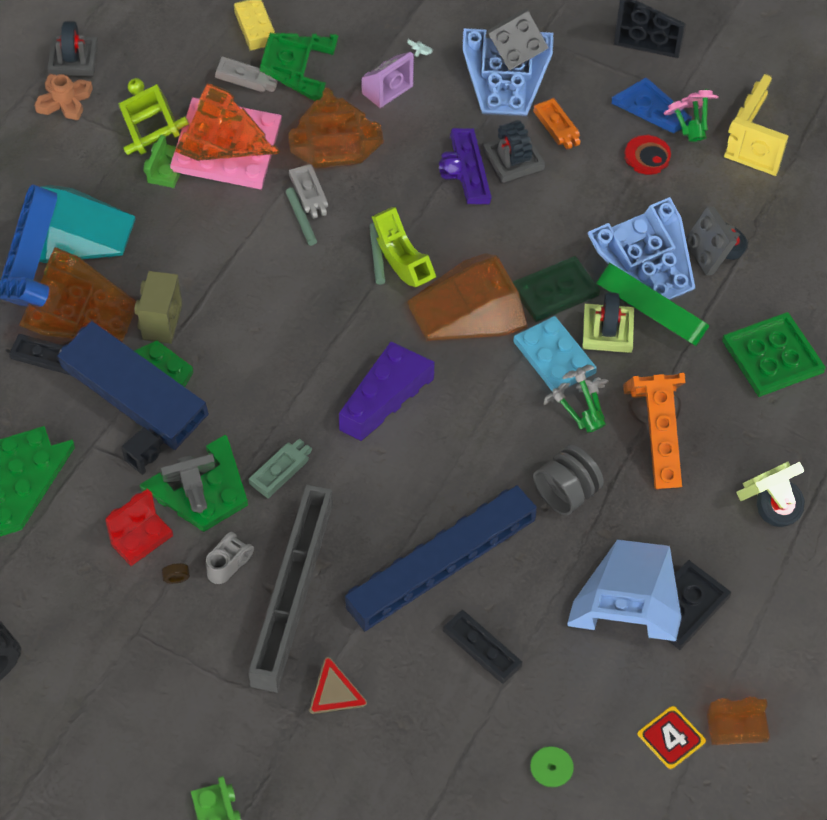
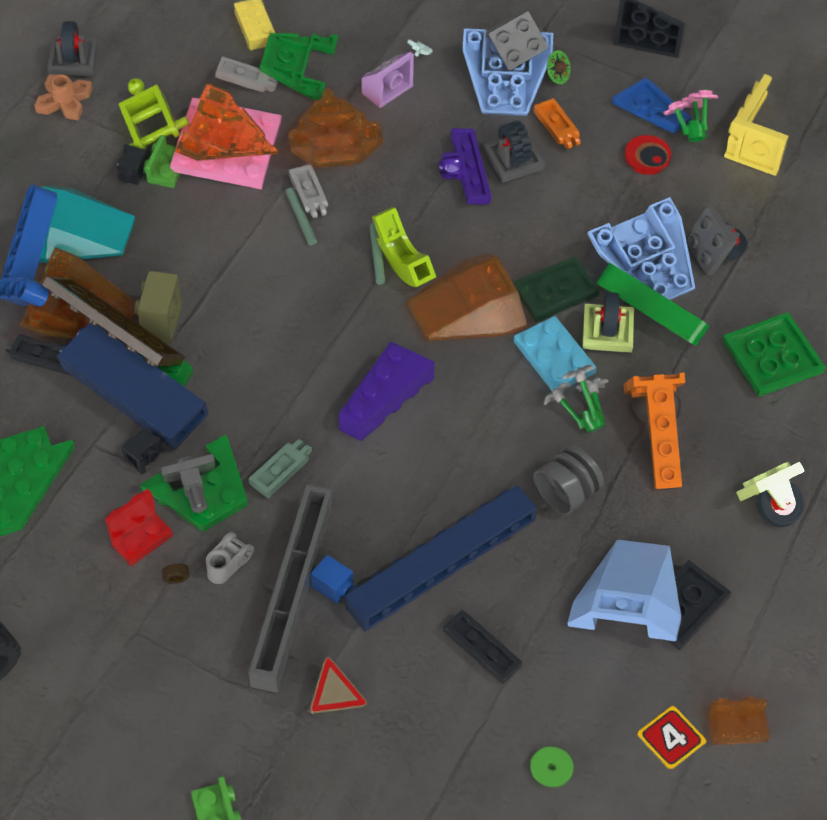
none -> dark brown plate [42,276,185,367]
none -> black brick [117,144,148,185]
none -> blue brick [310,555,354,604]
none -> piece [547,50,570,84]

